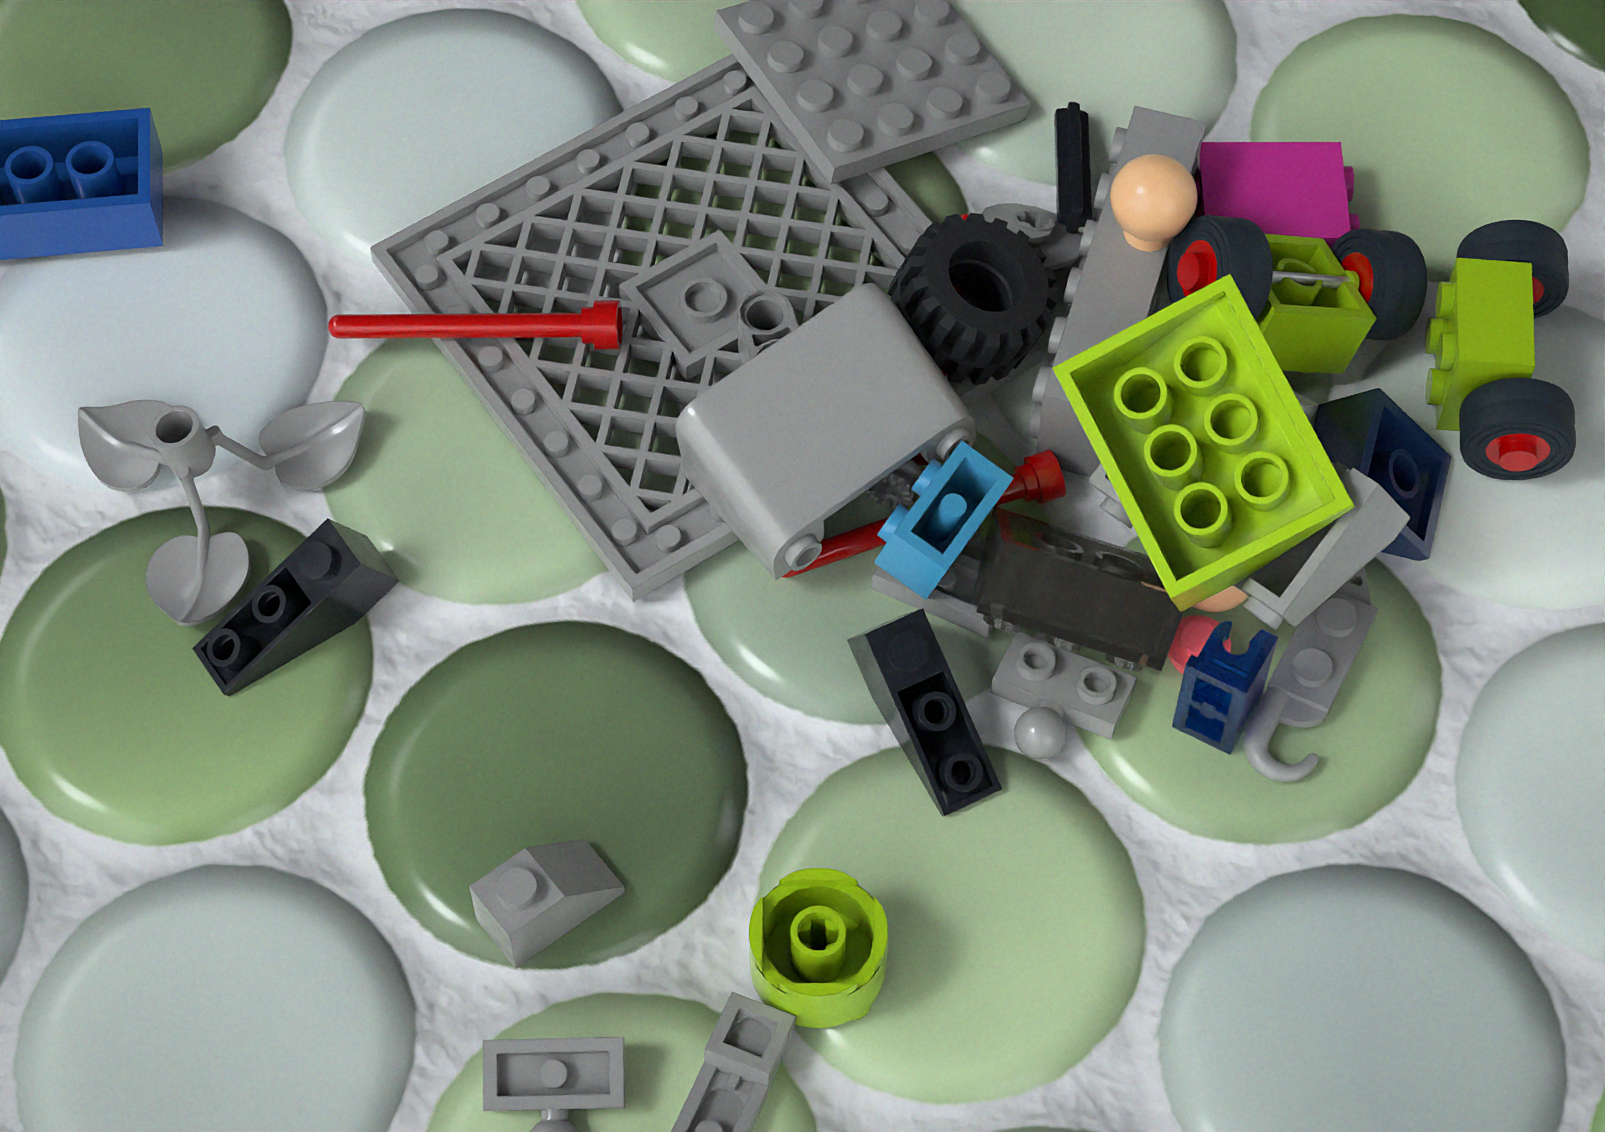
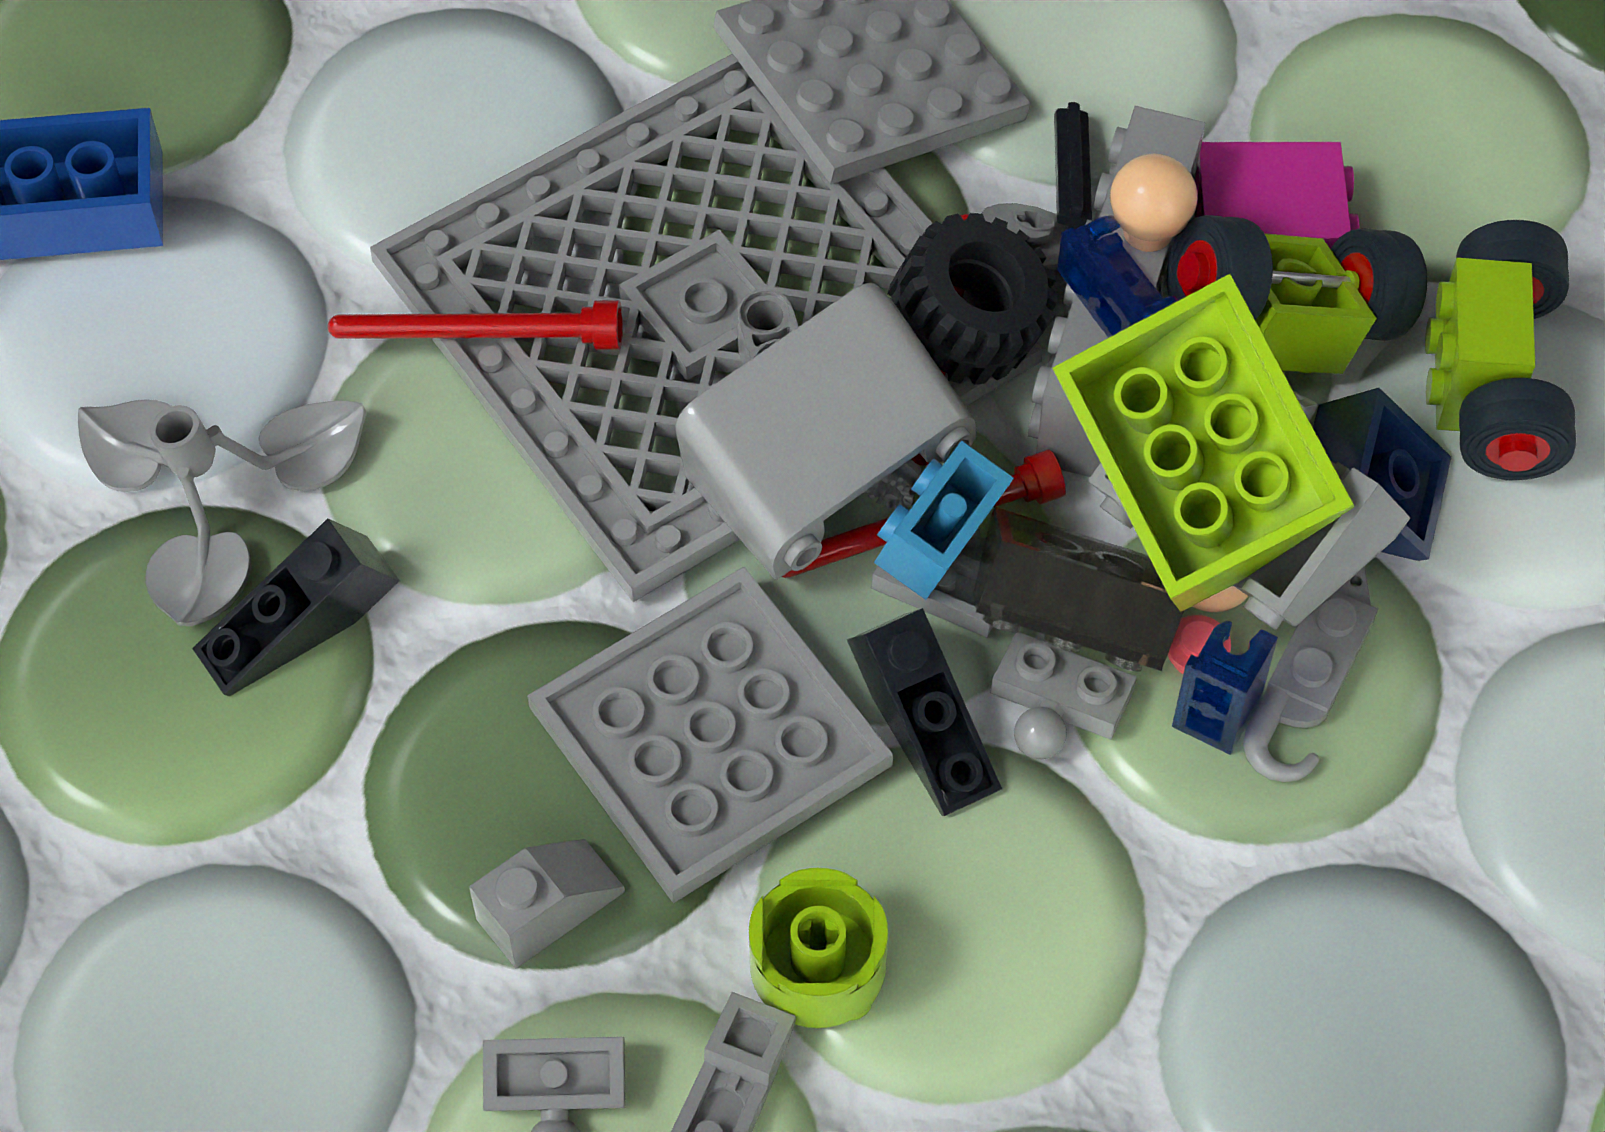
none -> light grey plate [527,567,893,904]
none -> clear blue hinge [1057,215,1178,338]

